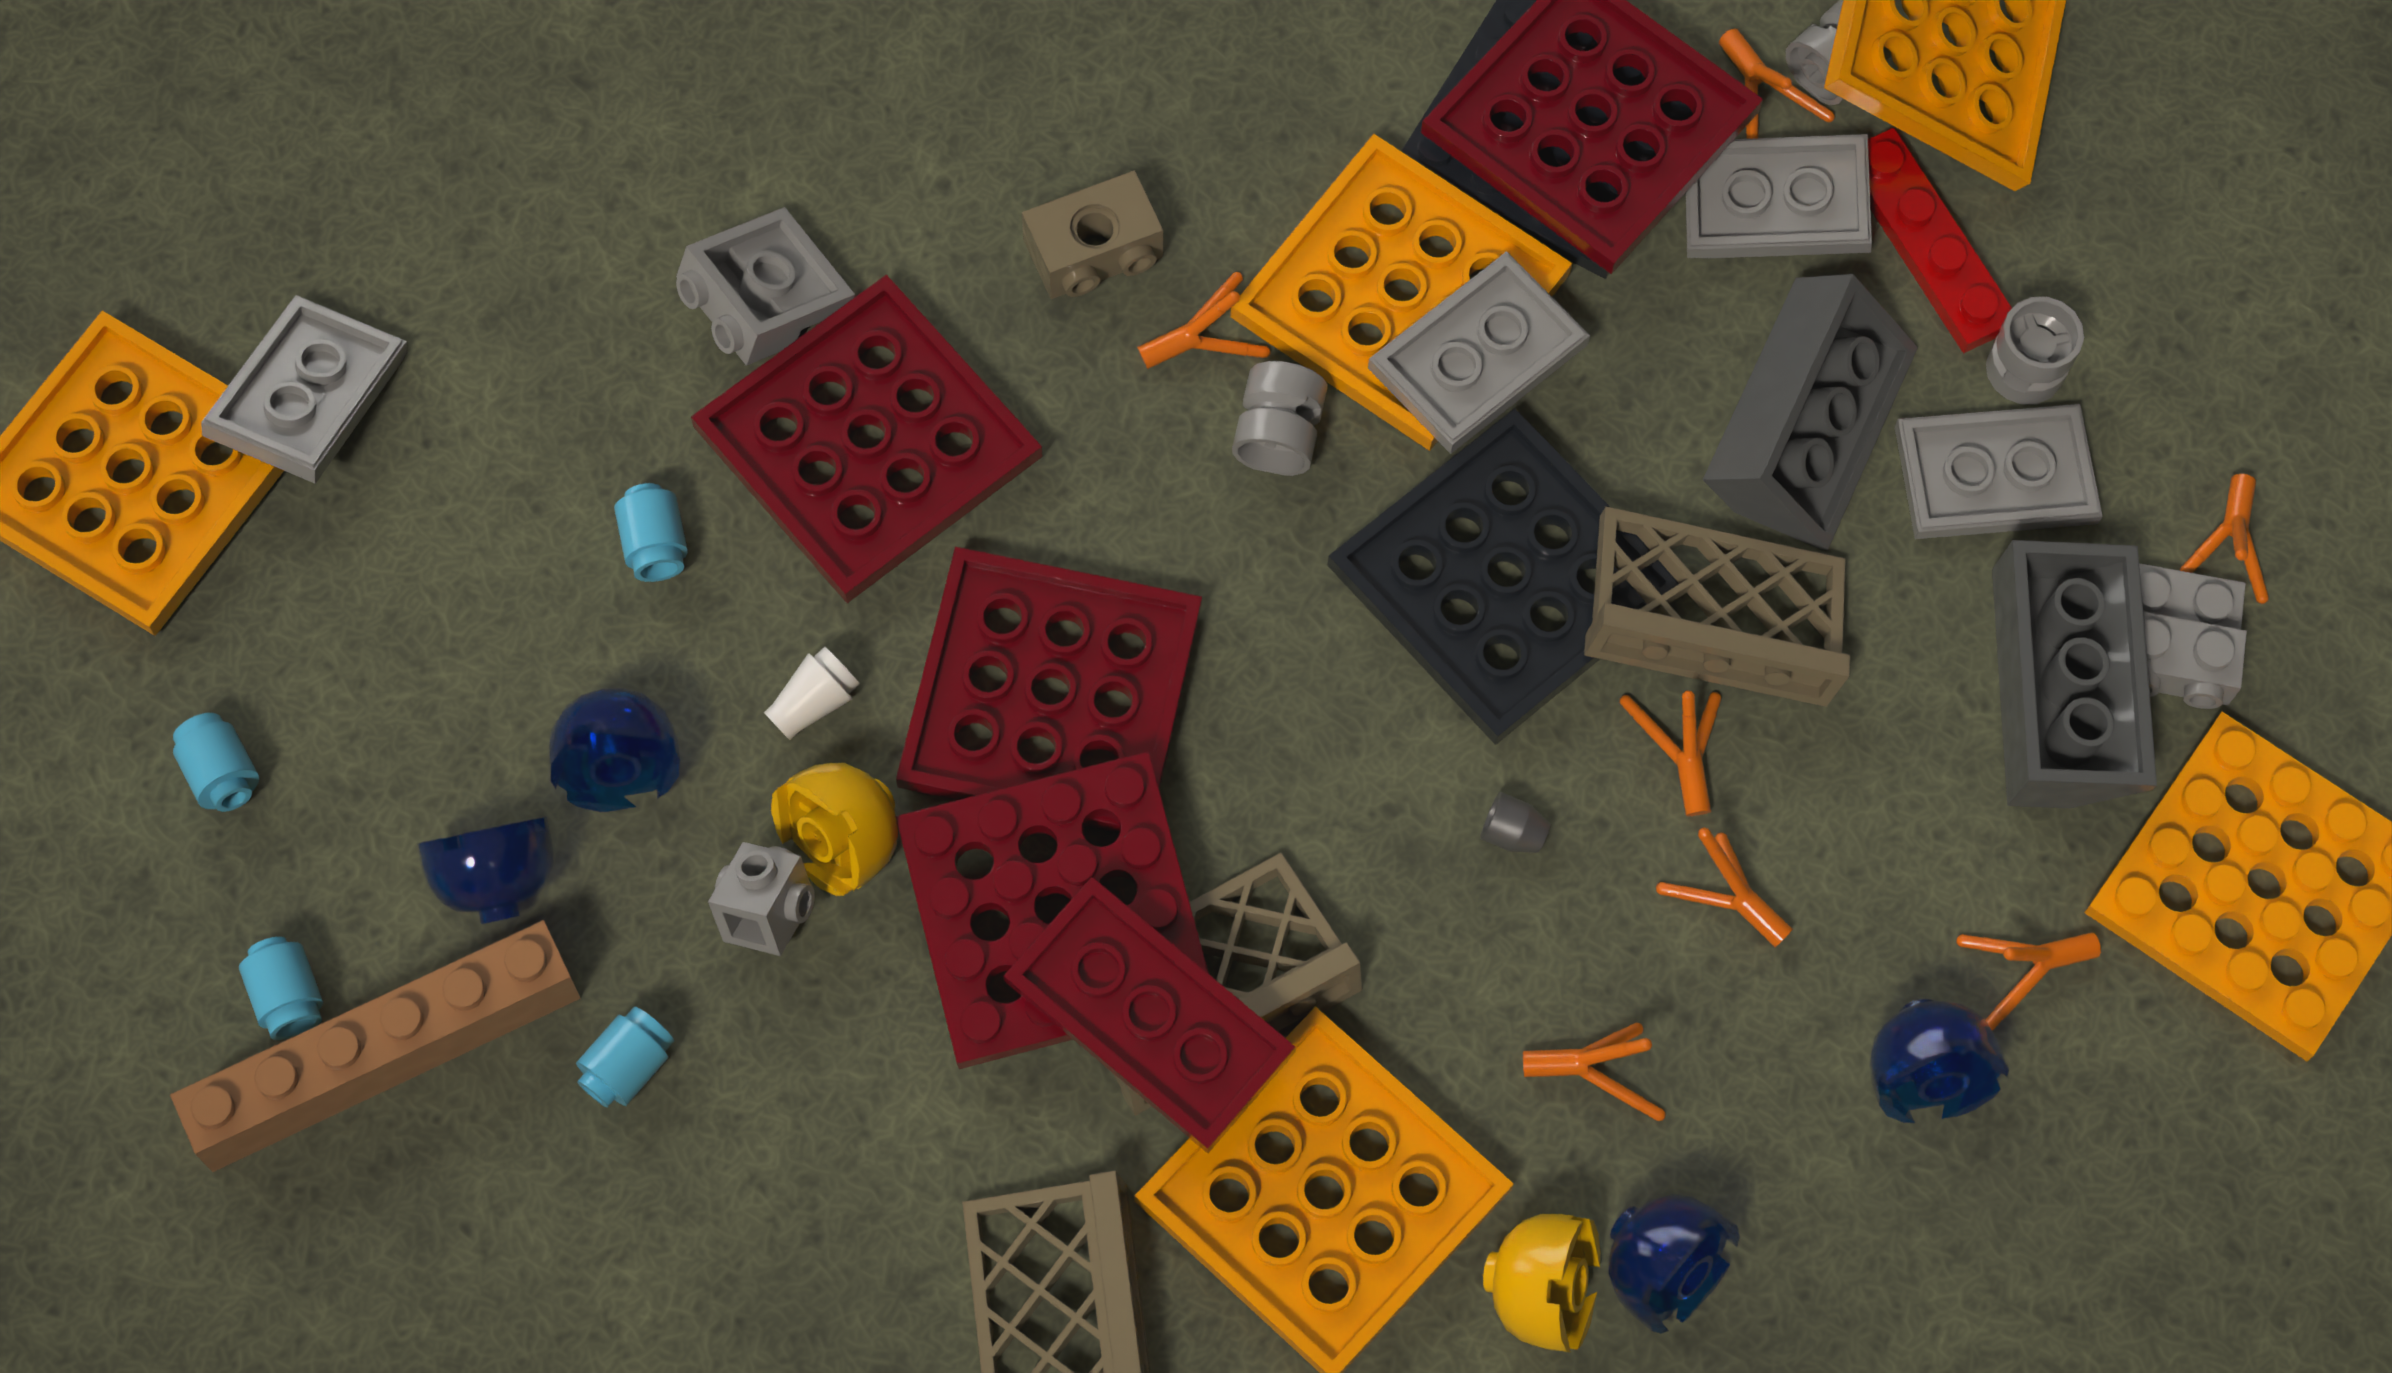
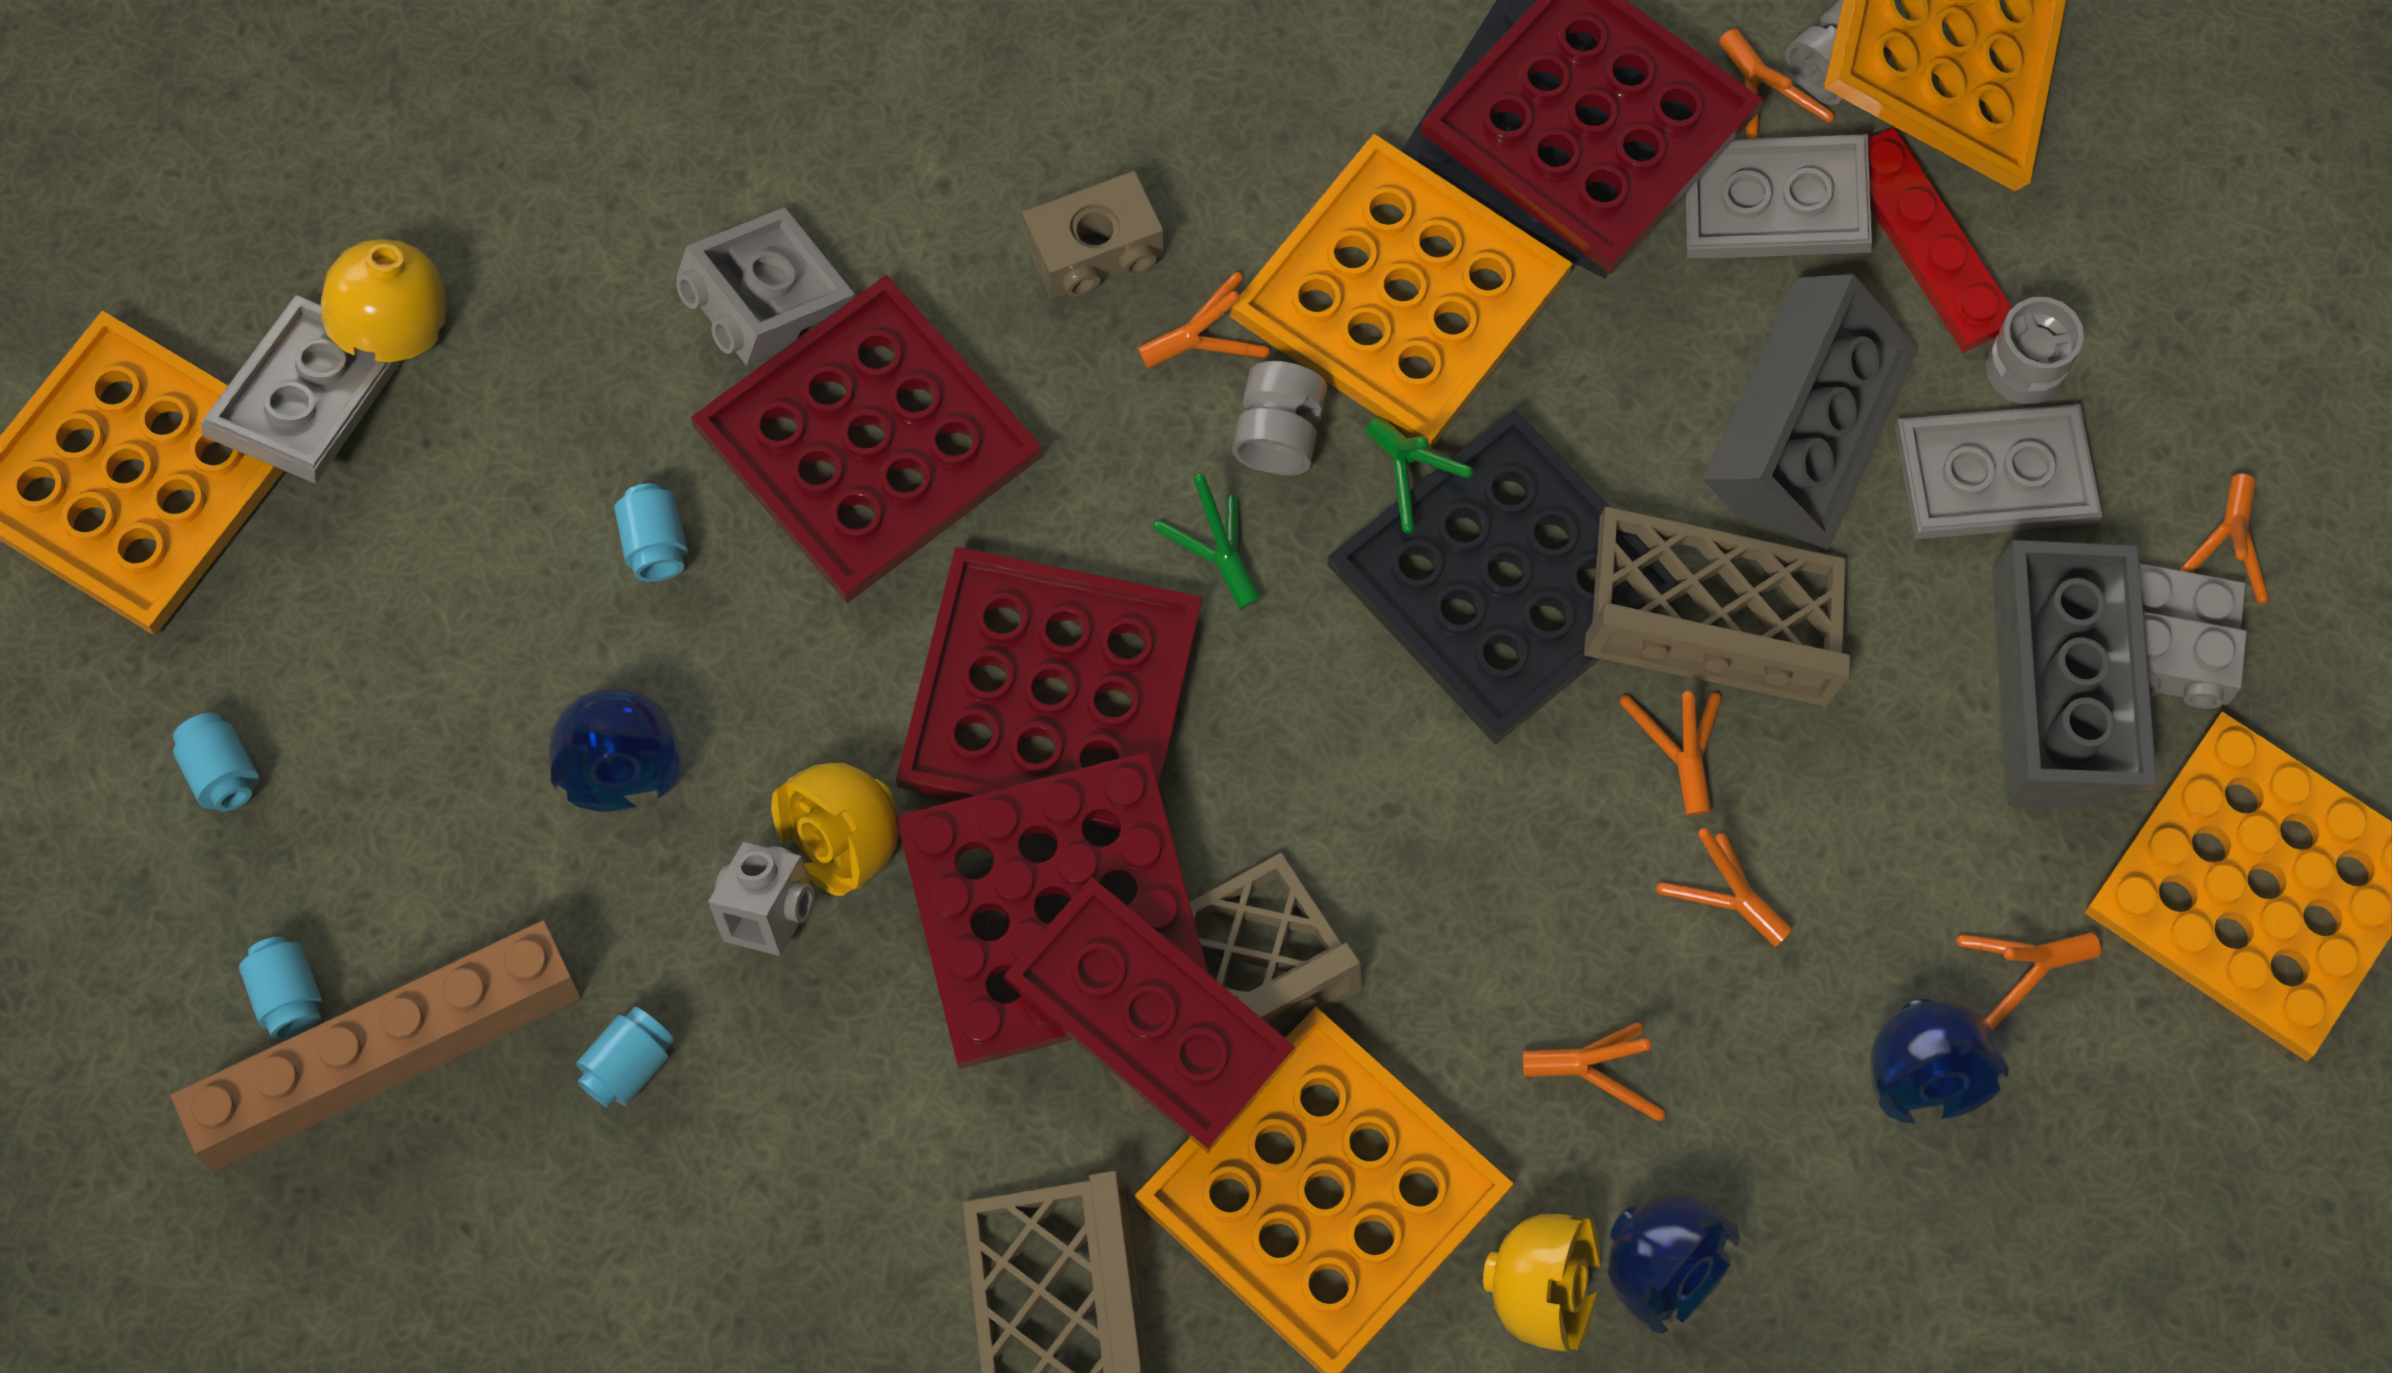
clear blue cylinder [417,817,553,924] -> none
white cone [764,647,860,740] -> none
light grey tile [1368,251,1590,454] -> none
flat silver hose [1480,792,1550,853] -> none
none -> yellow cylinder [321,239,447,363]
none -> green plant [1153,472,1262,610]
none -> green plant [1366,417,1473,533]

